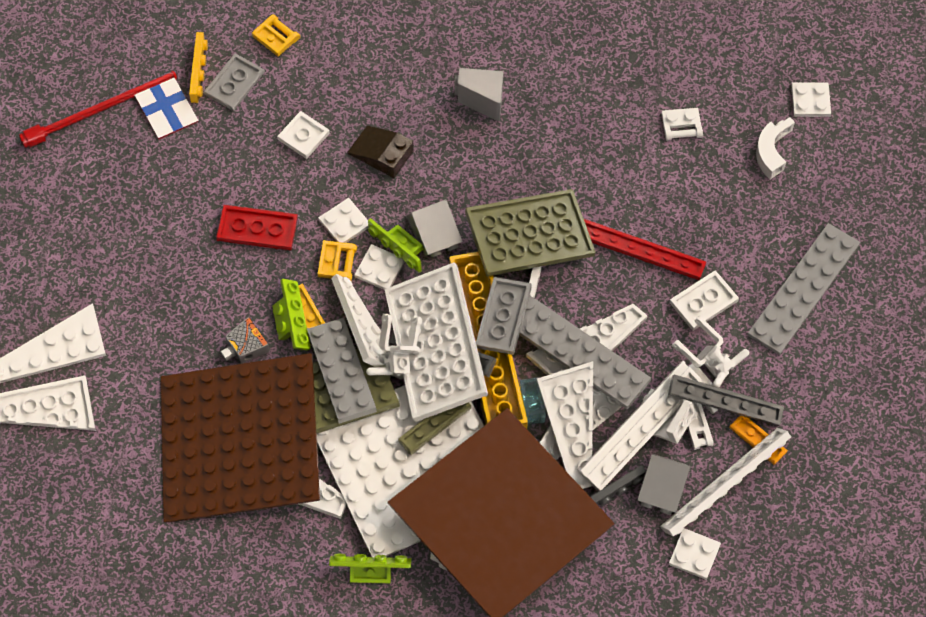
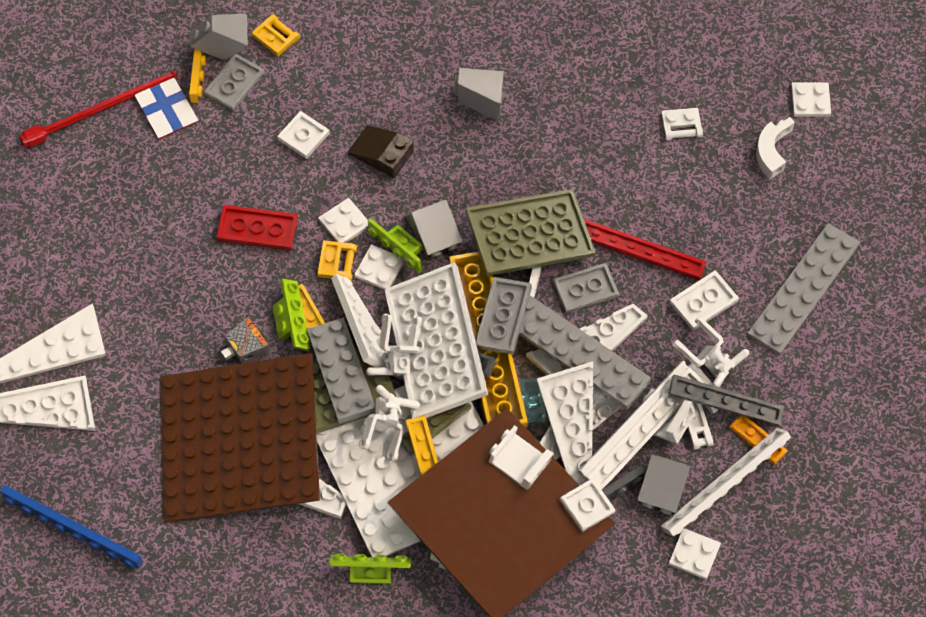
none -> blue plate [0,485,143,569]
none -> light grey slope [190,14,248,60]
none -> white piece [359,385,420,461]
none -> yellow plate [405,416,438,476]
none -> white panel [489,425,553,490]
none -> light grey tile [553,263,620,313]
none -> white tile [559,478,616,532]

